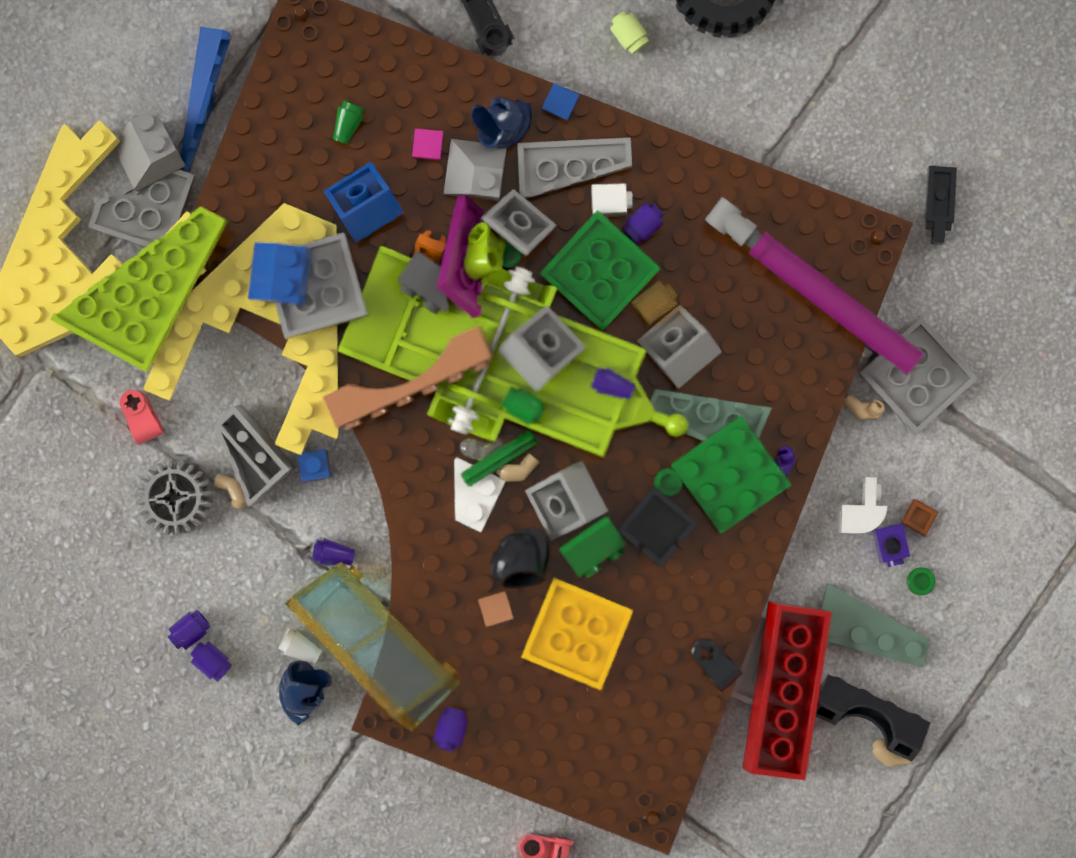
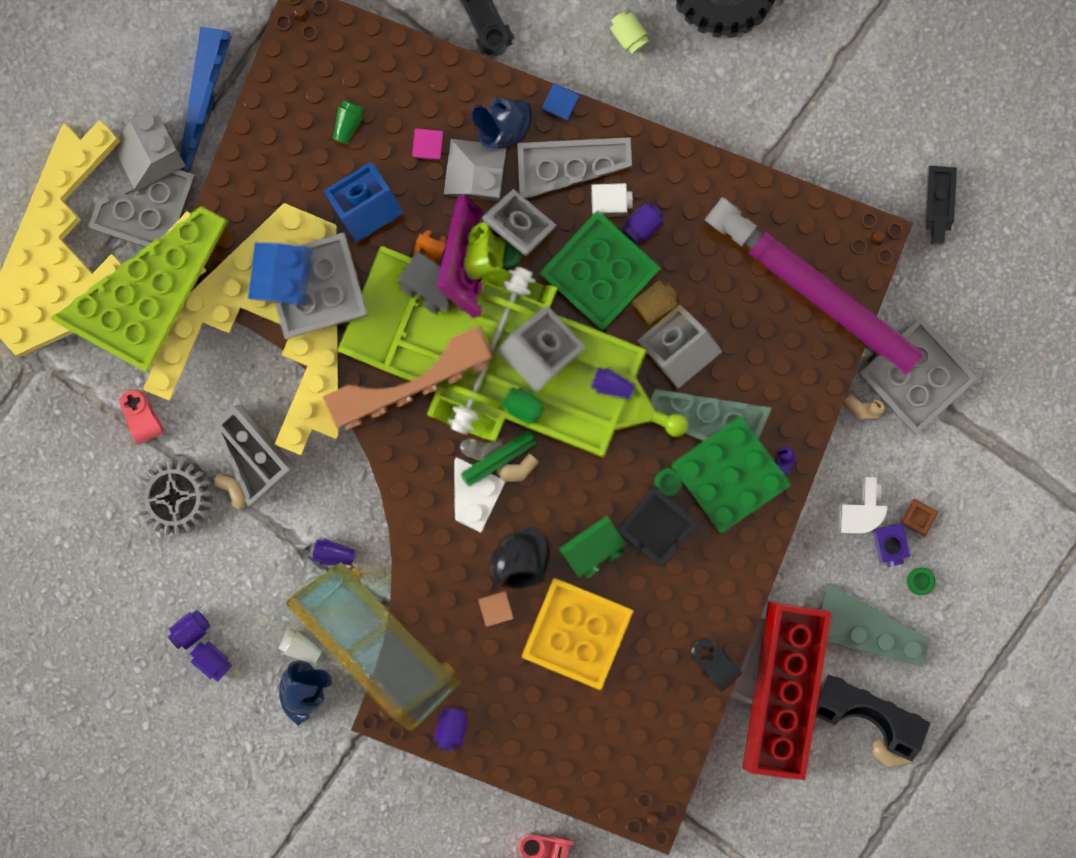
blue brick [297,449,332,483] -> none
light grey slope [525,461,608,541] -> none

